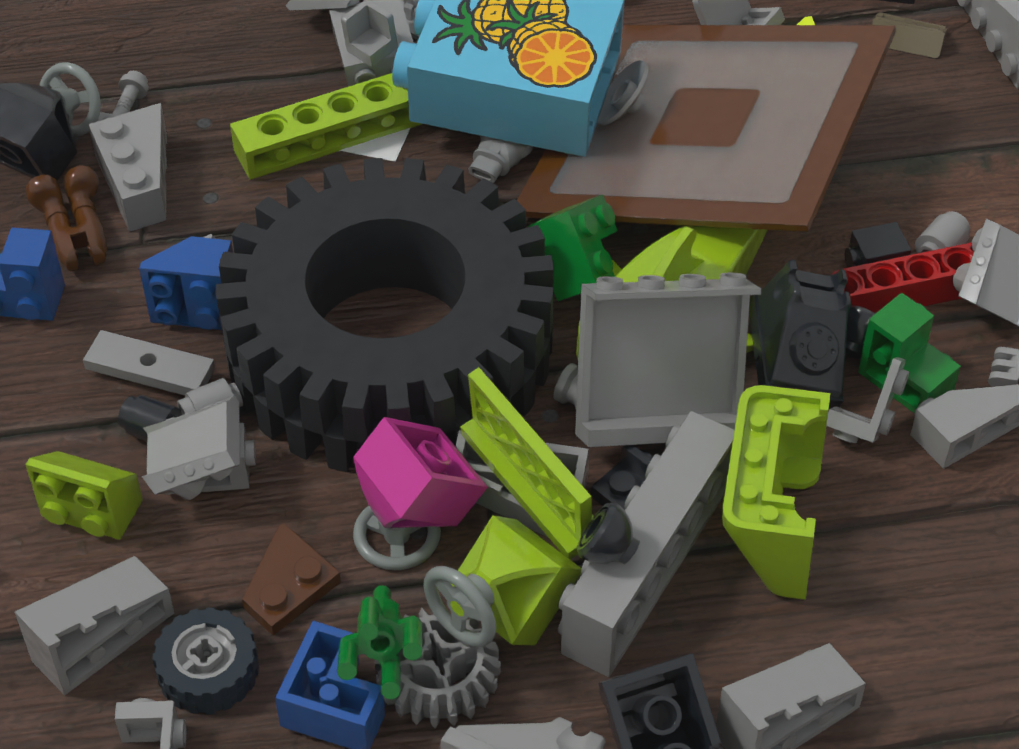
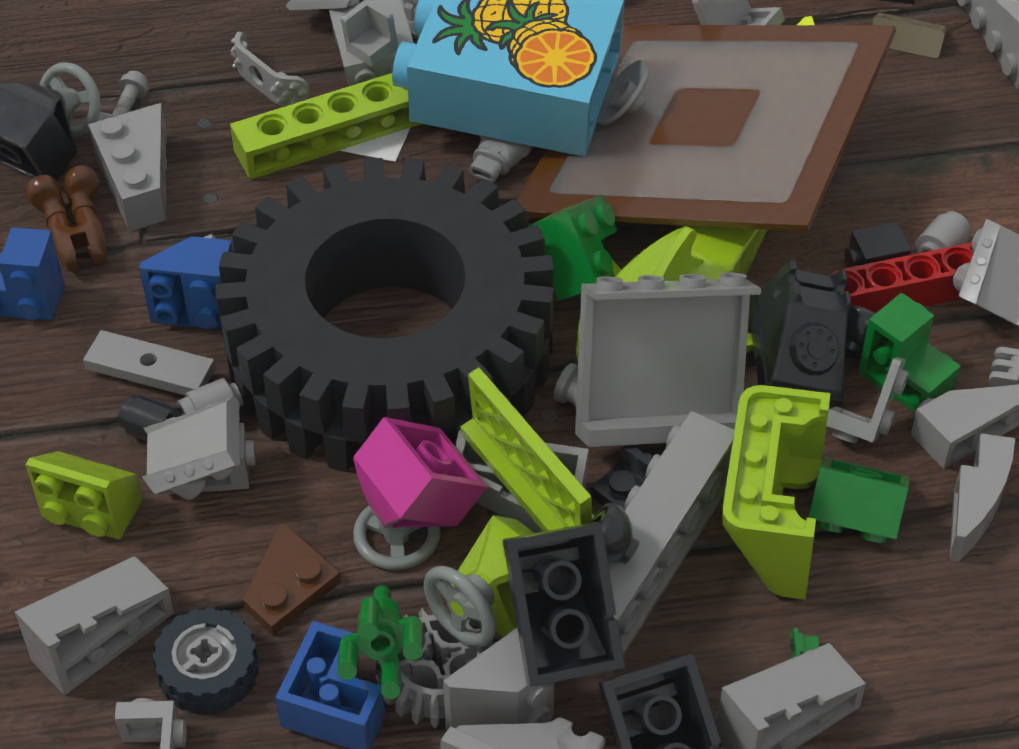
none -> light grey piece [231,31,310,106]
none -> light grey slope [443,628,555,730]
none -> black piece [502,522,625,687]
none -> green piece [790,628,819,658]
none -> green slope [809,457,910,543]
none -> light grey slope [949,433,1016,562]

